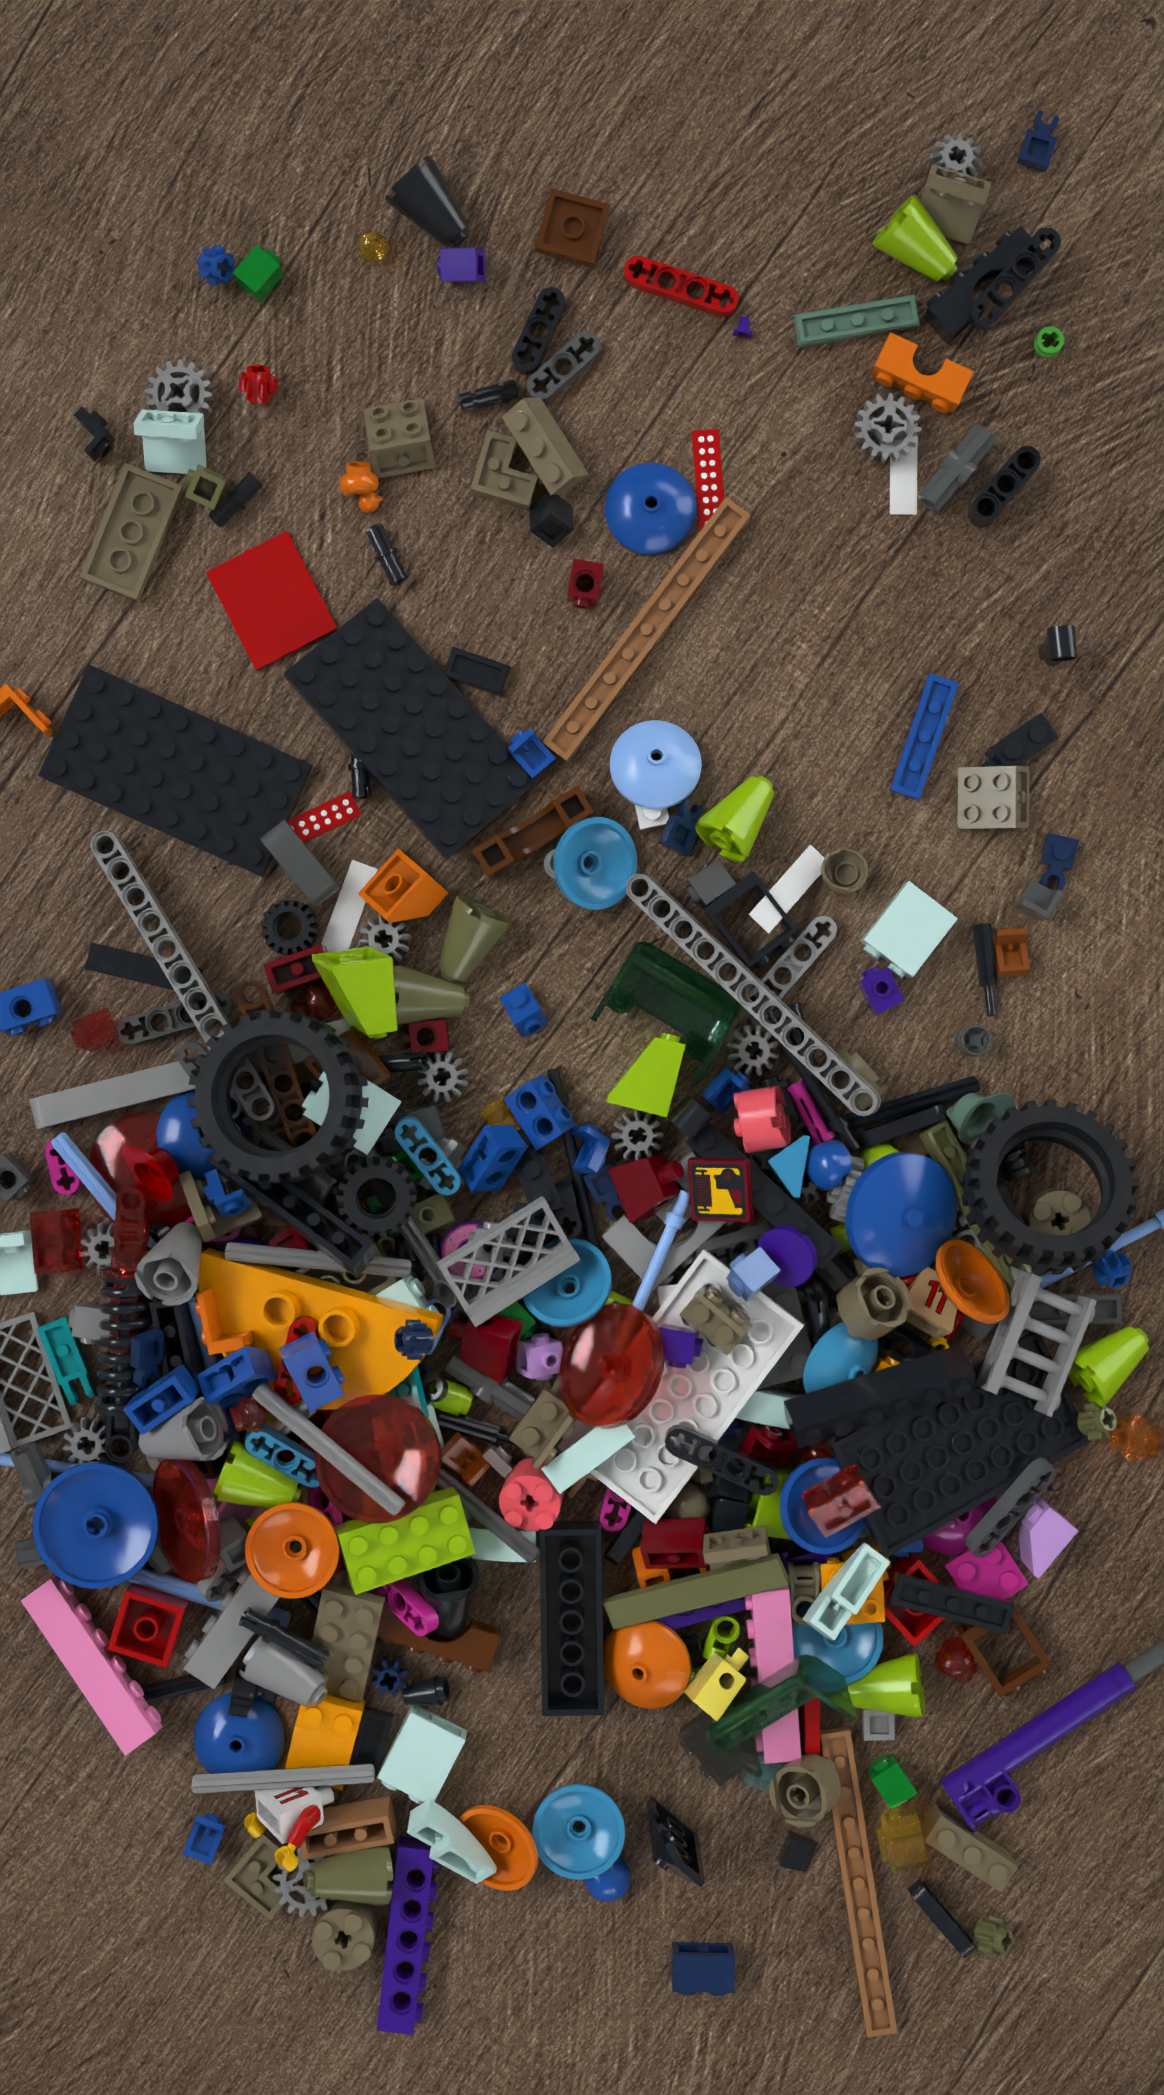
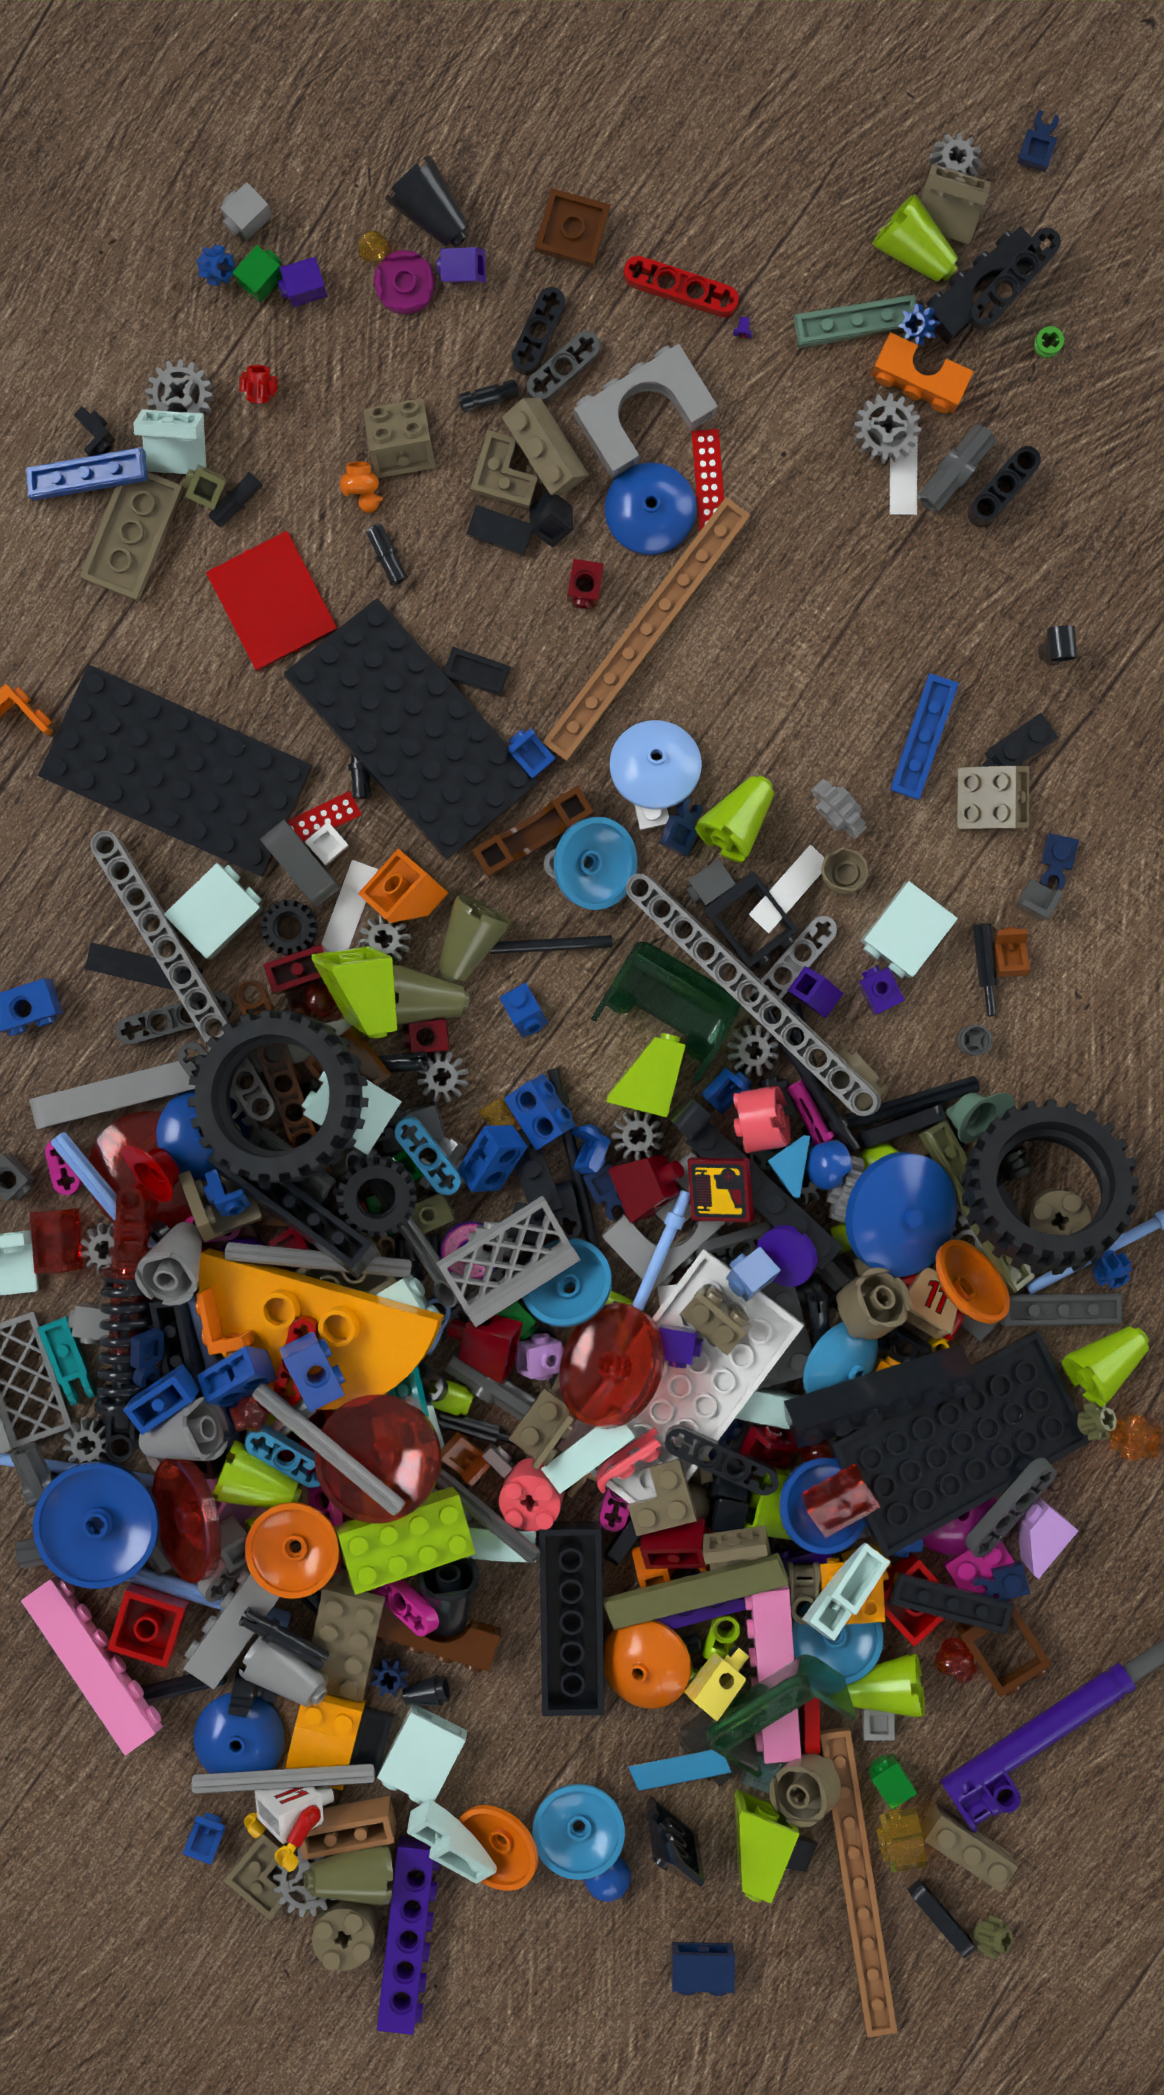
clear red bracket [71,1008,120,1051] -> none
dark blue gear [394,1320,434,1360] -> none
light grey fence [975,1270,1097,1417] -> none
none -> tile [26,447,148,501]
none -> light aqua brick [164,863,264,960]
none -> light grey brick [220,182,272,241]
none -> dark purple brick [277,257,328,307]
none -> white plate [305,822,349,866]
none -> magenta tile [374,250,435,315]
none -> black tile [466,505,532,556]
none -> black bar [490,935,613,954]
none -> light grey arch [574,344,718,480]
none -> coral piece [596,1427,661,1493]
none -> dark tan plate [628,1458,698,1536]
none -> dark azure sticker [629,1748,731,1791]
none -> lime slope [735,1789,799,1903]
none -> dark purple brick [787,966,844,1018]
none -> light grey gear [811,779,867,839]
none -> blue gear [899,304,940,345]
none -> dark blue plate [971,1561,1030,1600]

